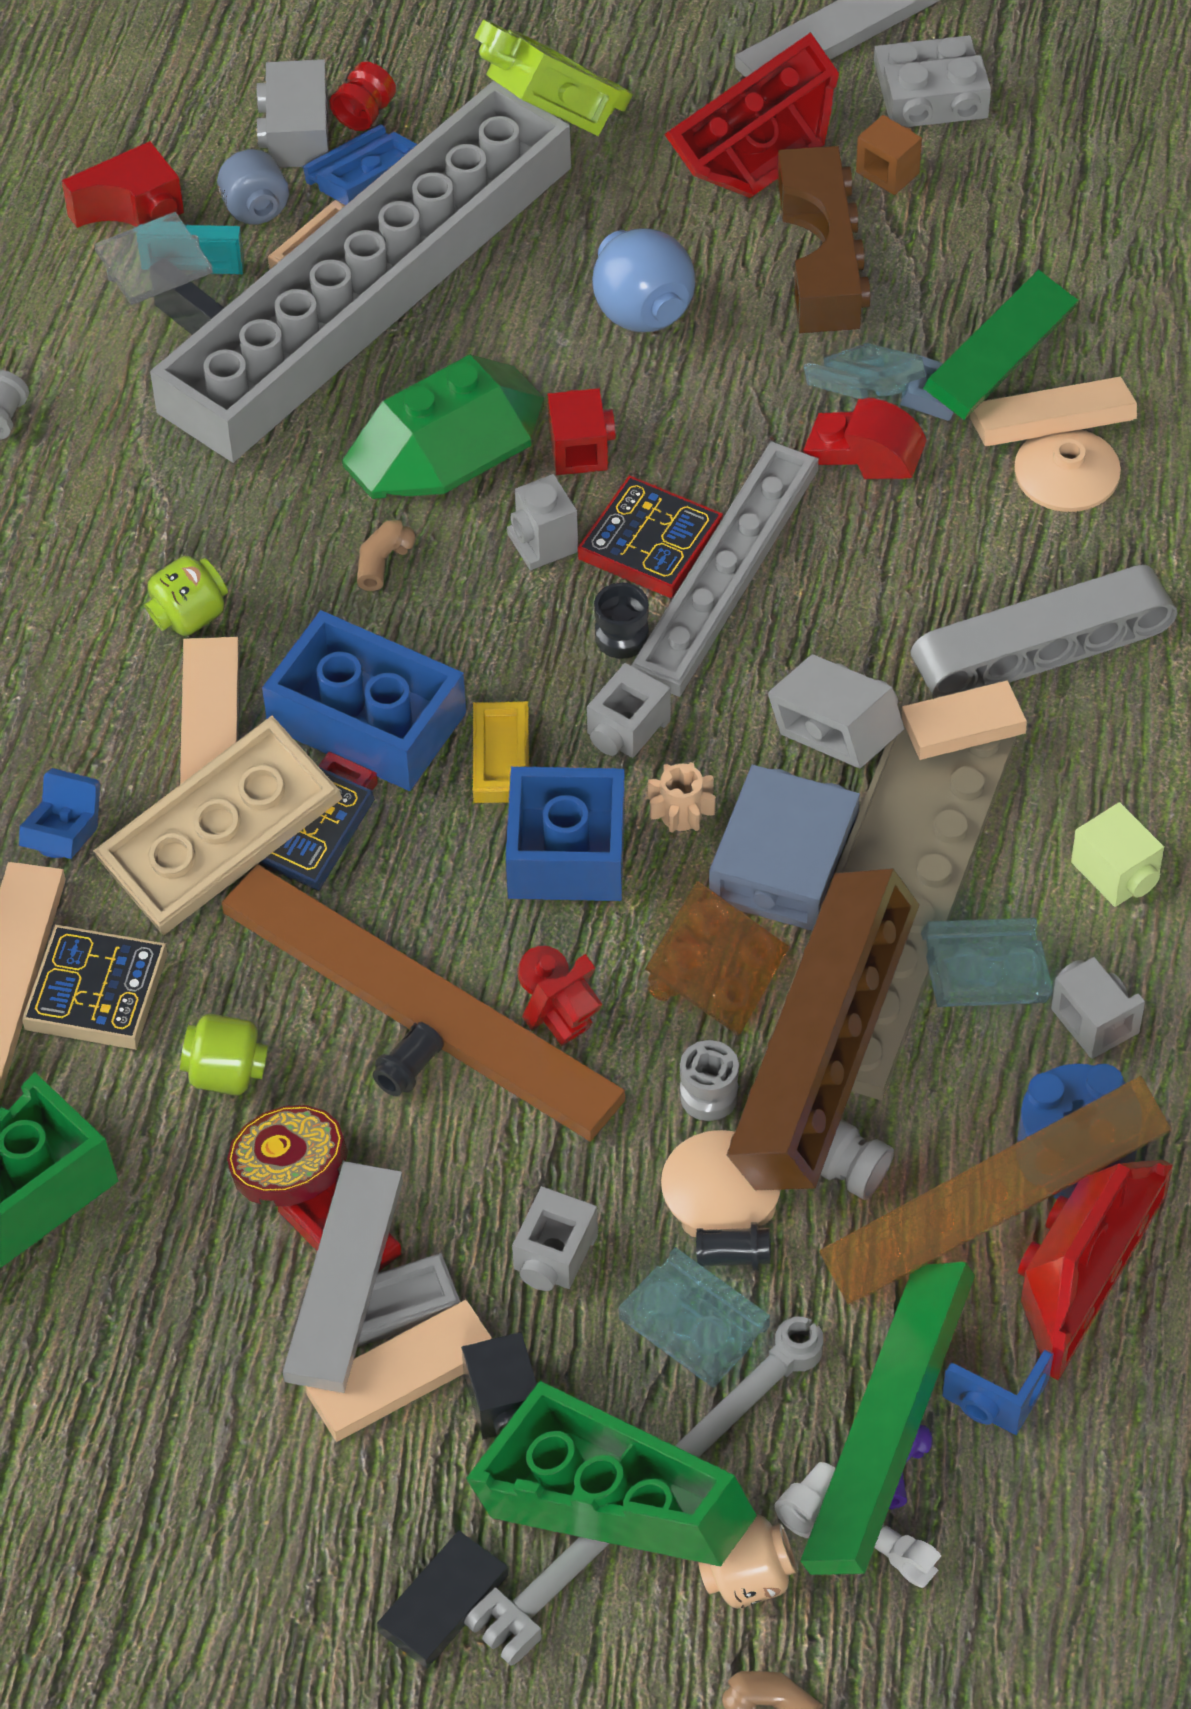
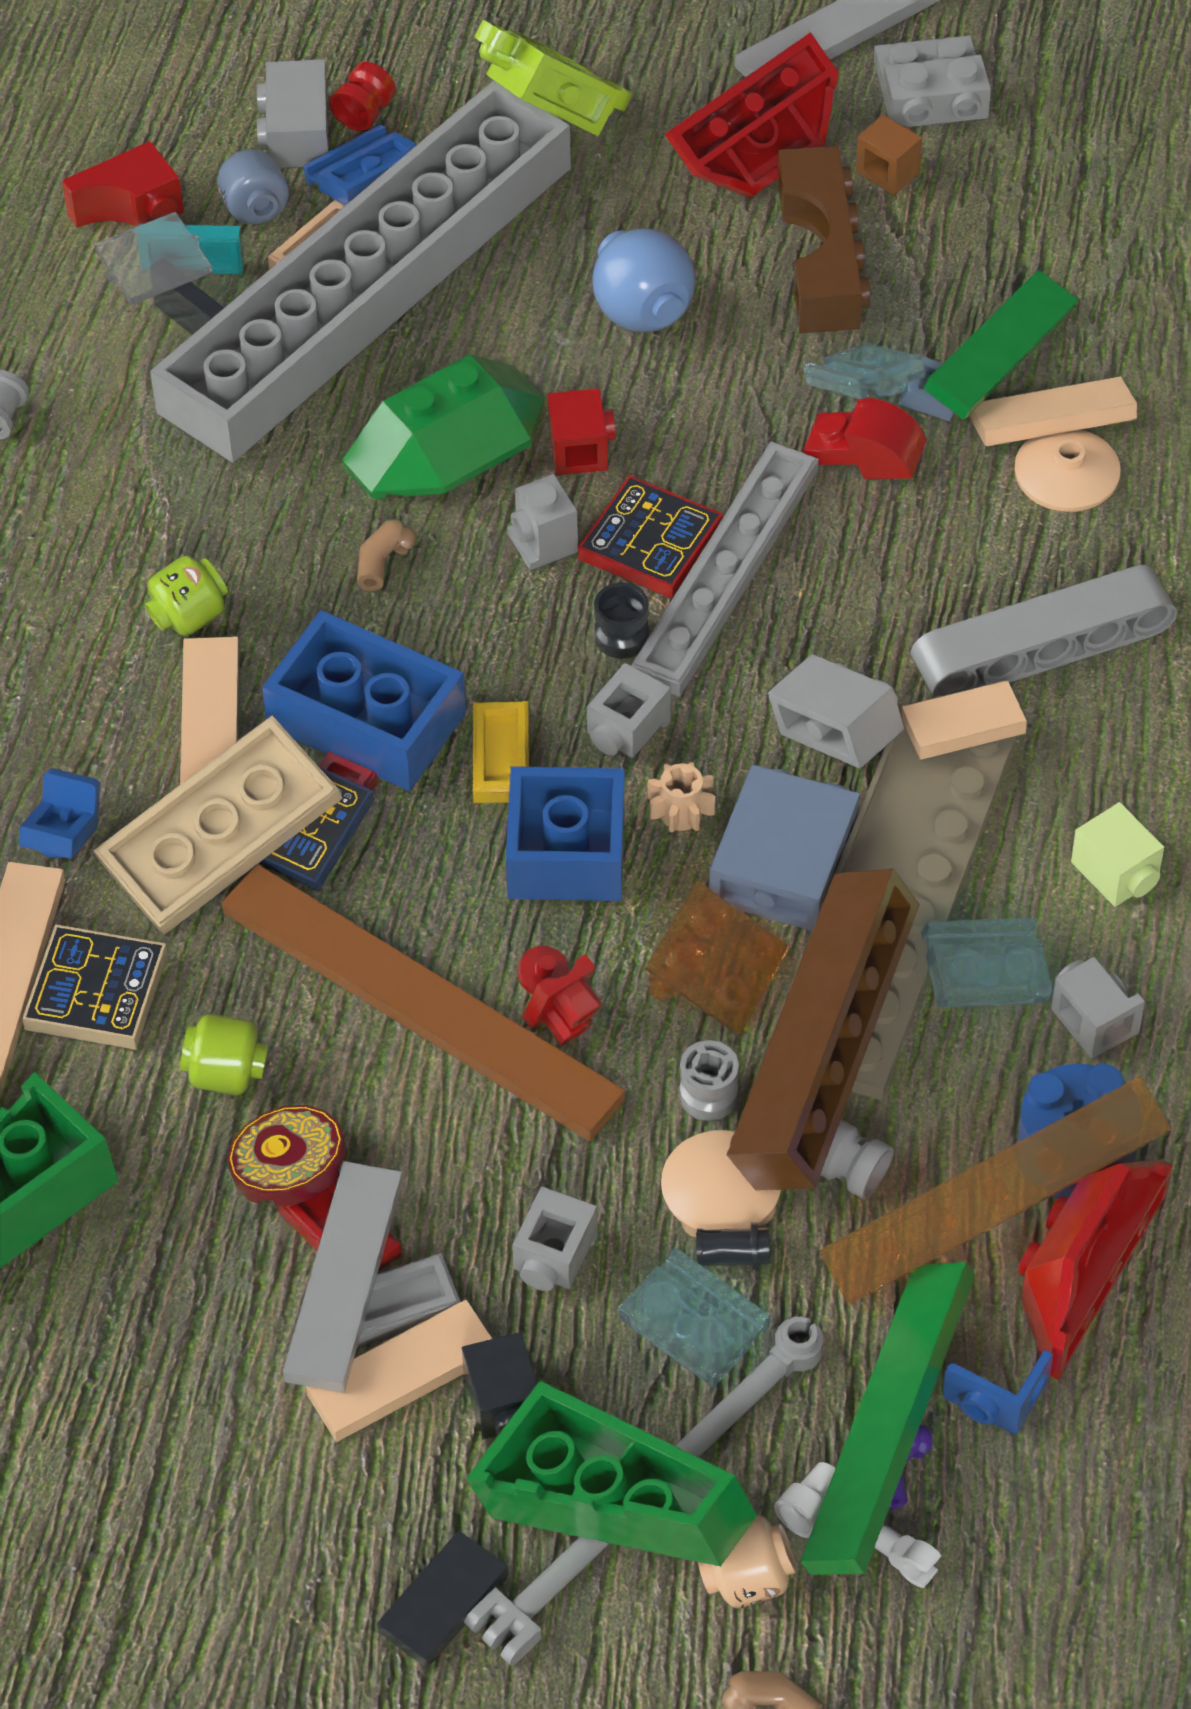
black pin [373,1022,444,1096] -> none

